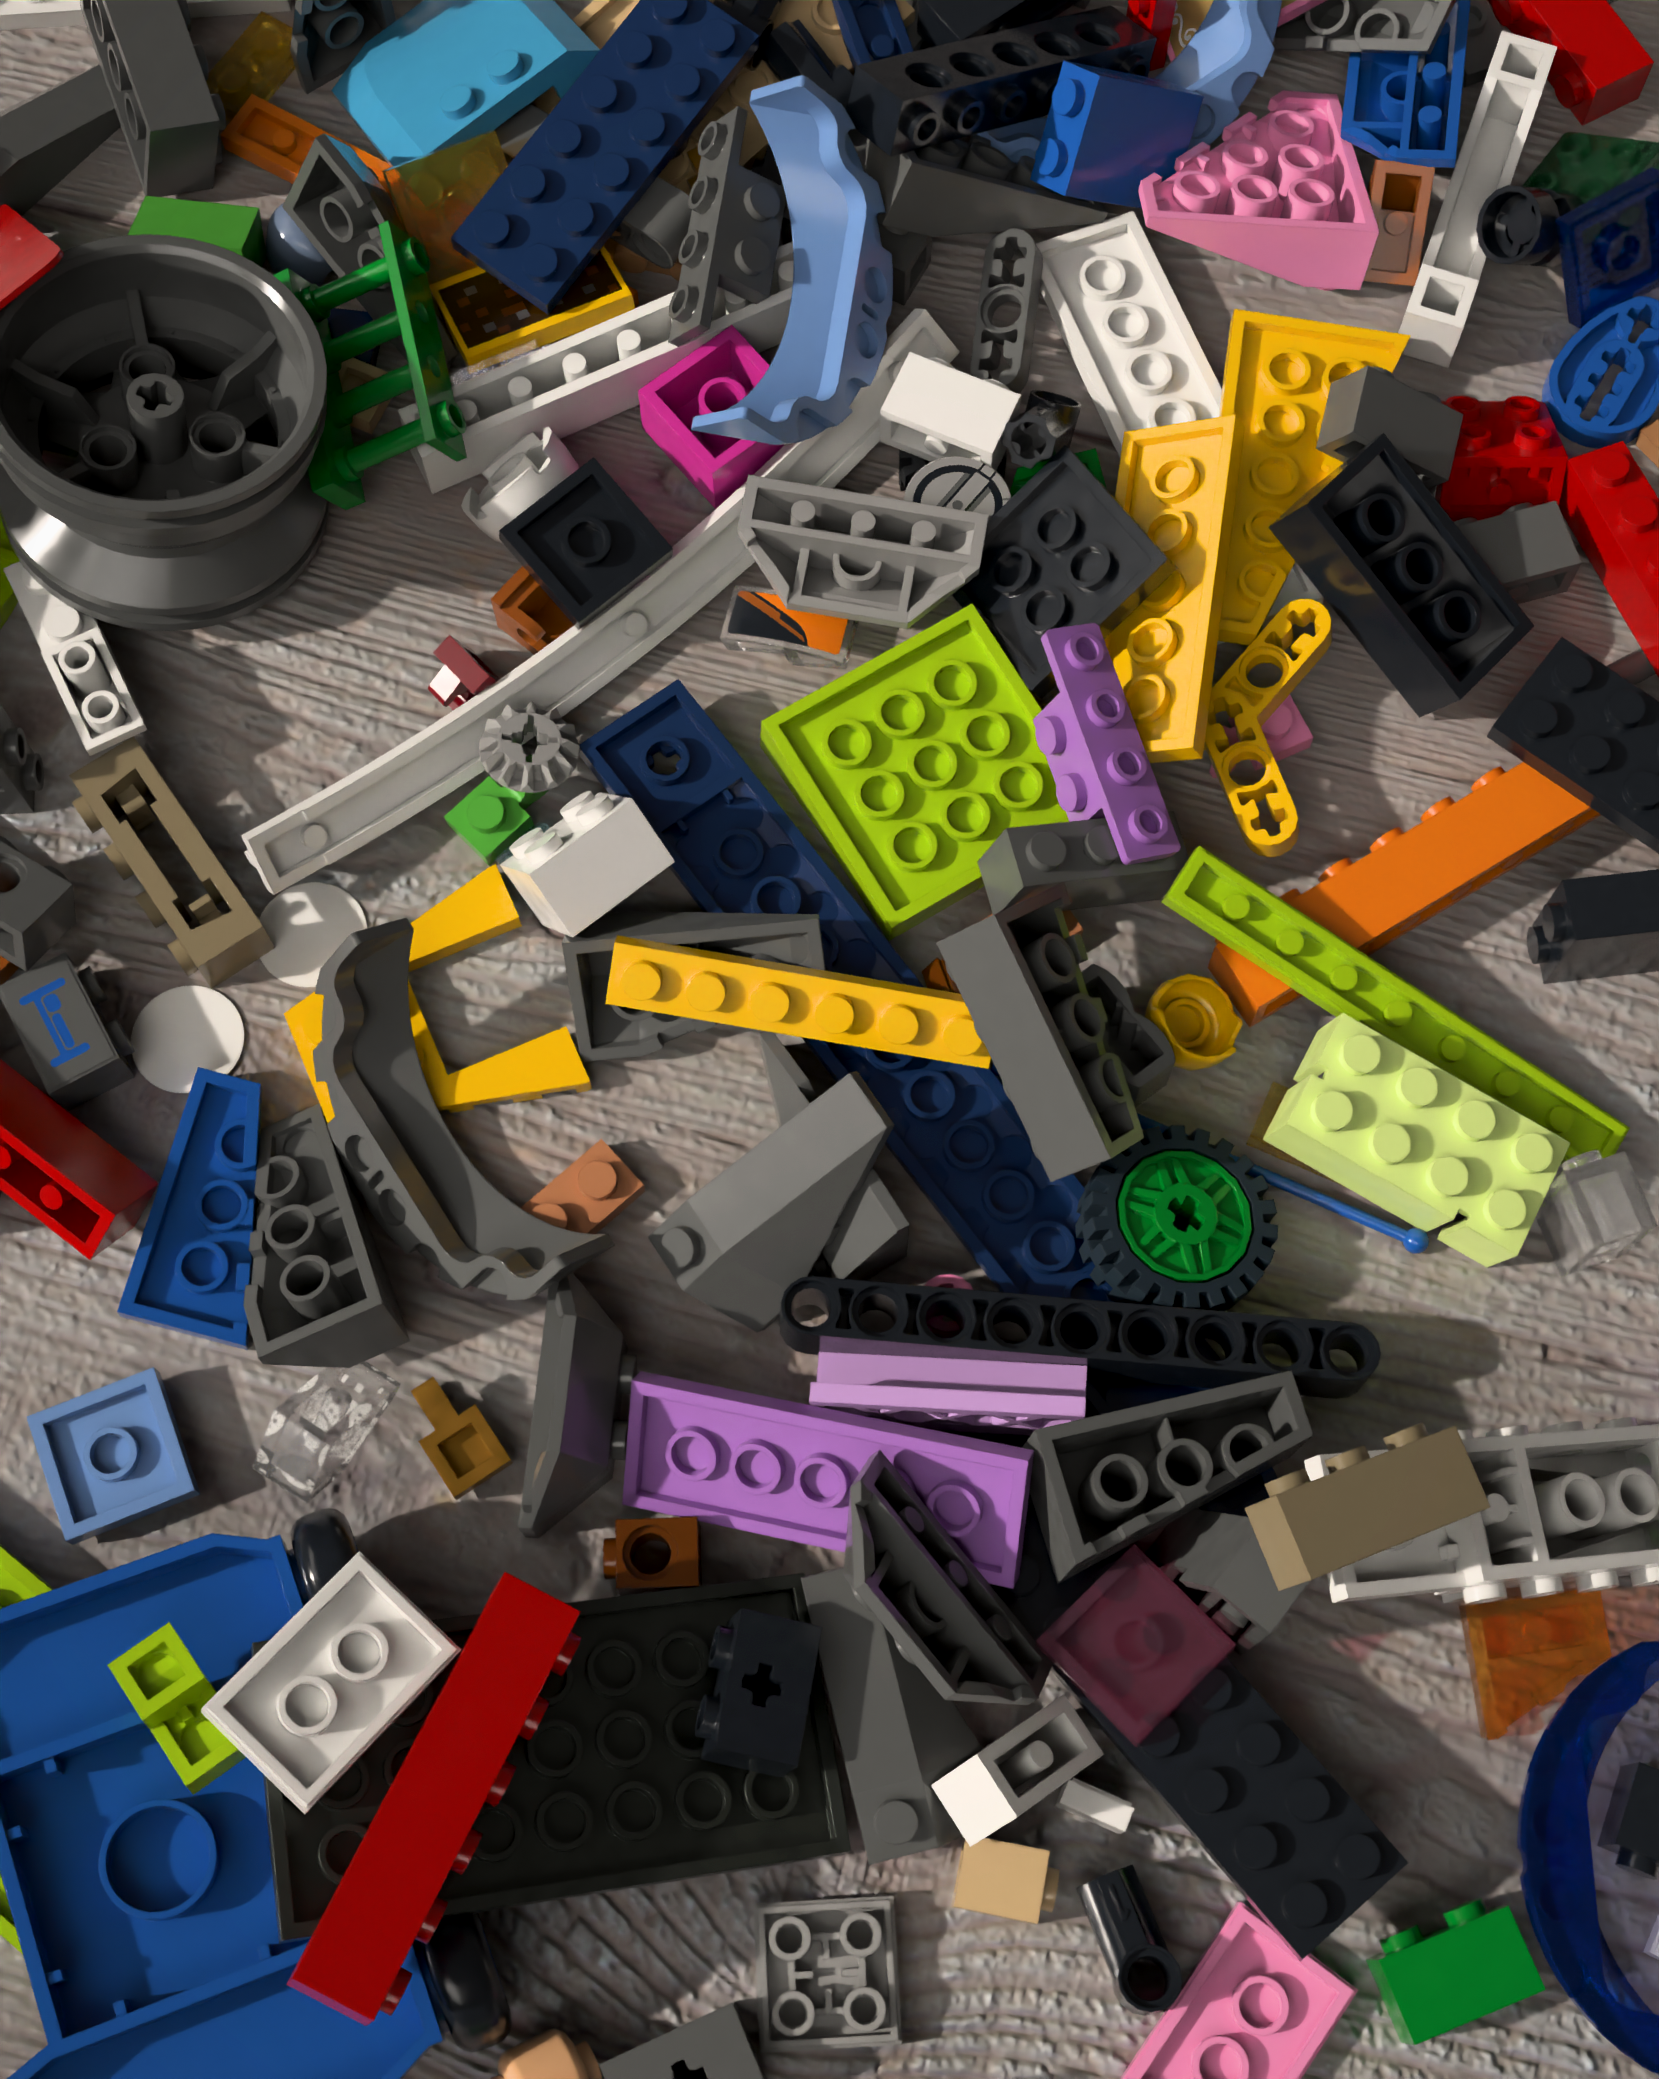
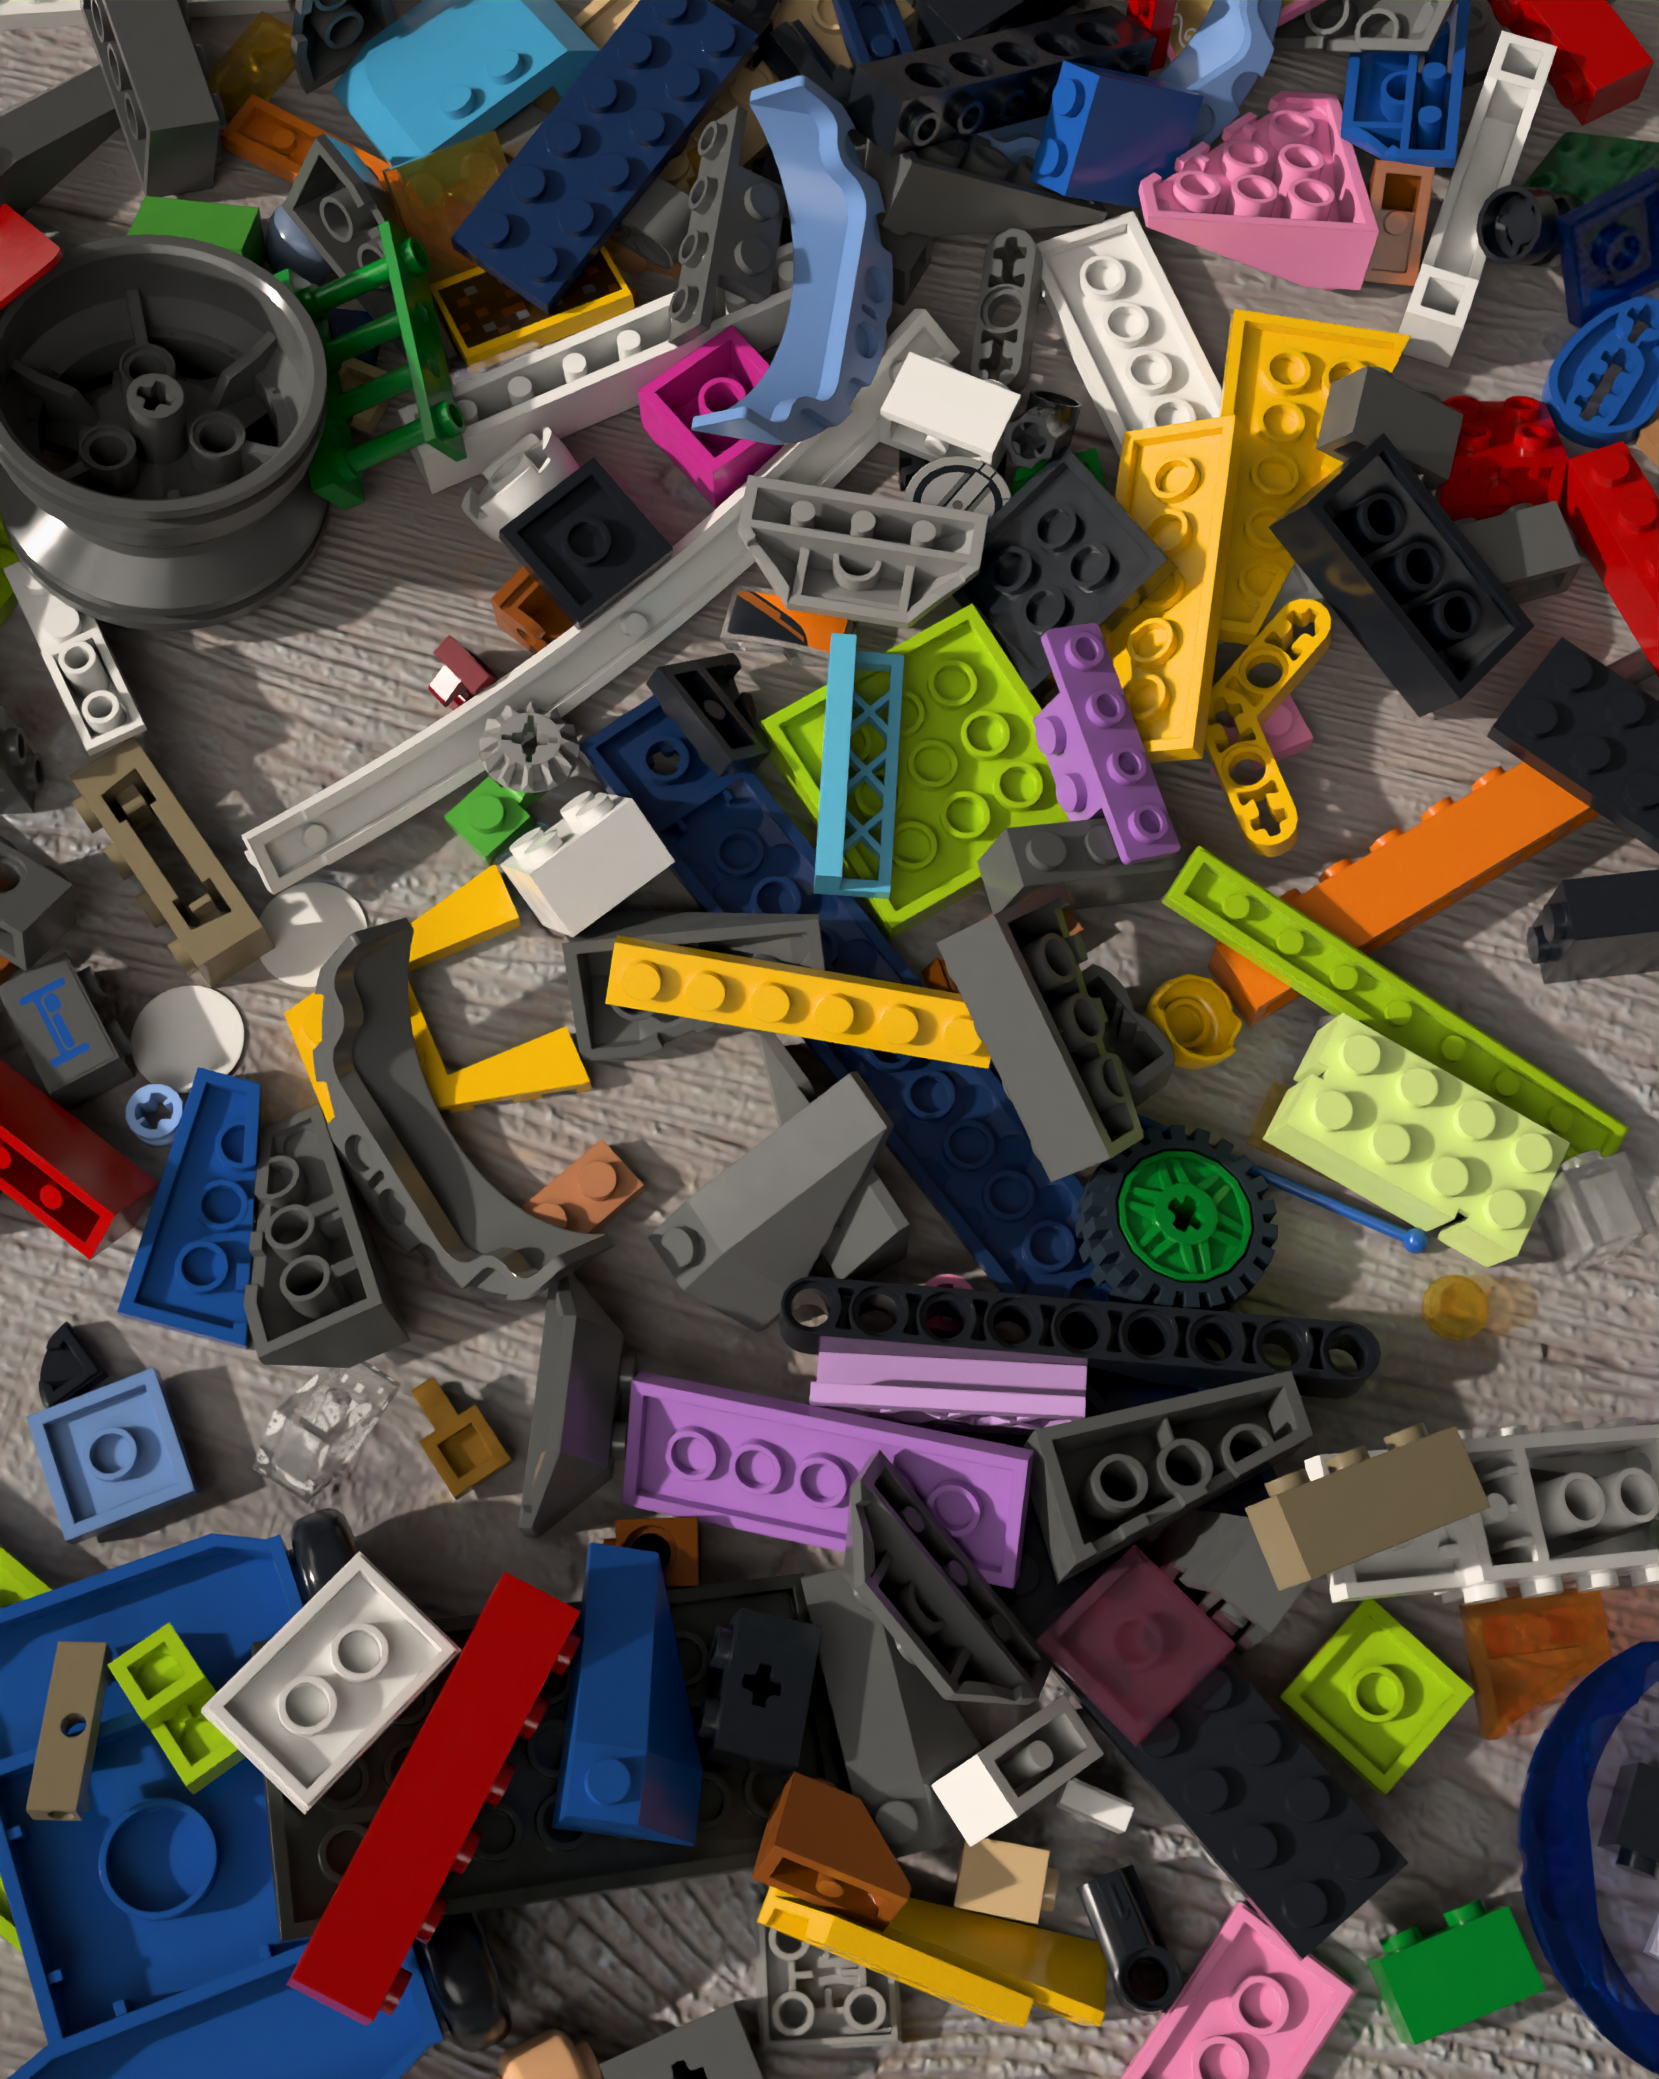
none -> dark tan piece [26,1641,113,1821]
none -> black tile [39,1321,109,1409]
none -> light blue bush [126,1084,186,1147]
none -> blue wedge [552,1542,703,1846]
none -> black wing [646,652,771,777]
none -> dark orange slope [752,1771,911,1932]
none -> yellow wedge [756,1886,1107,2028]
none -> medium azure fence [813,633,904,899]
none -> lime plate [1276,1599,1475,1796]
none -> clear yellow plate [1421,1275,1489,1341]

